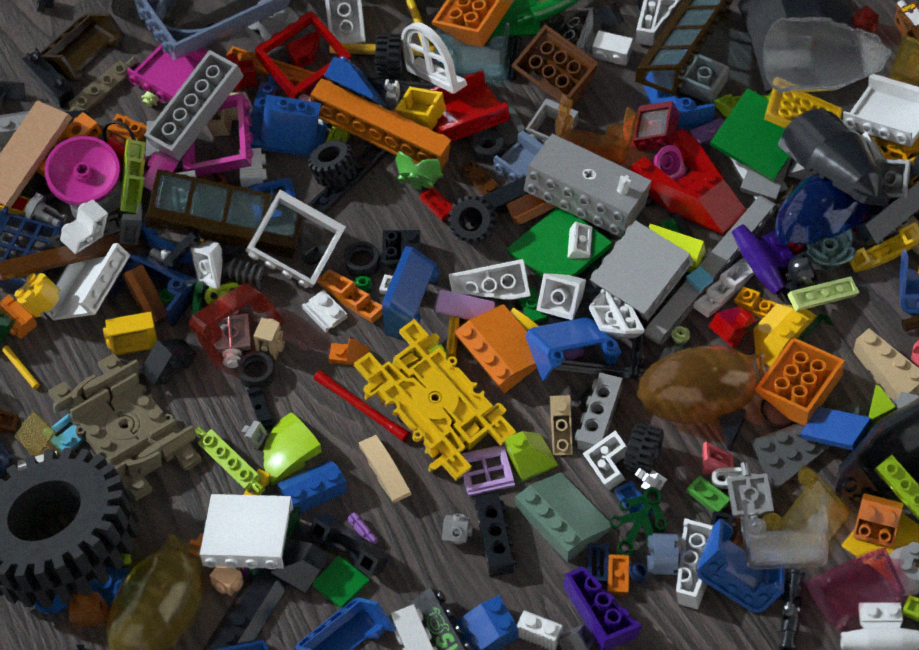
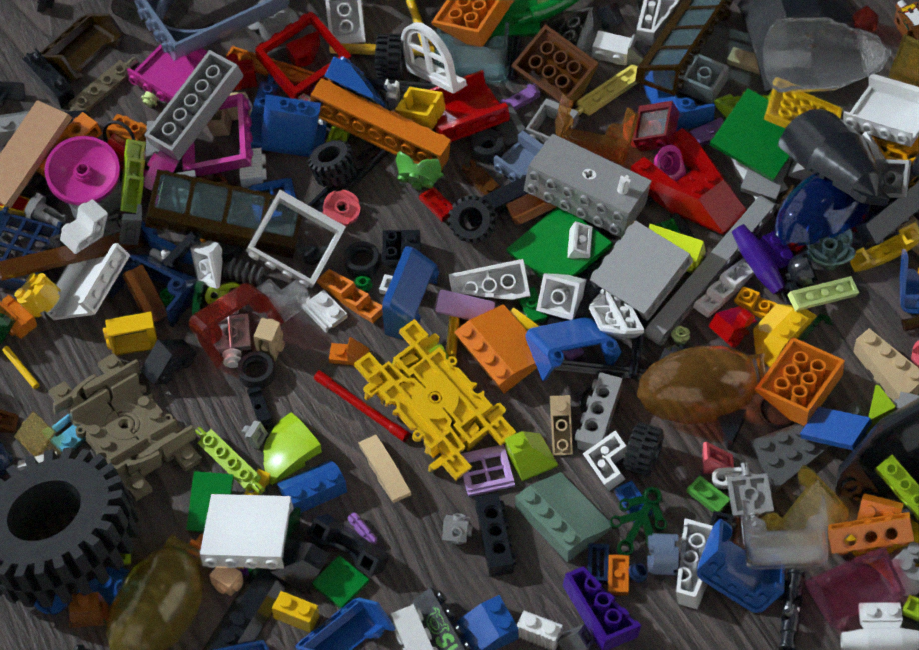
white plate [635,468,667,490] -> none
medium azure tile [686,266,714,292] -> none
none -> green tile [186,471,234,533]
none -> clear brick [255,279,310,325]
none -> yellow piece [272,591,320,633]
none -> coral plate [323,190,360,227]
none -> medium lavender piece [500,84,540,111]
none -> light yellow plate [574,64,638,116]
none -> light grey slope [627,34,656,67]
none -> tan plate [727,47,760,75]
none -> orange brick [828,512,914,555]

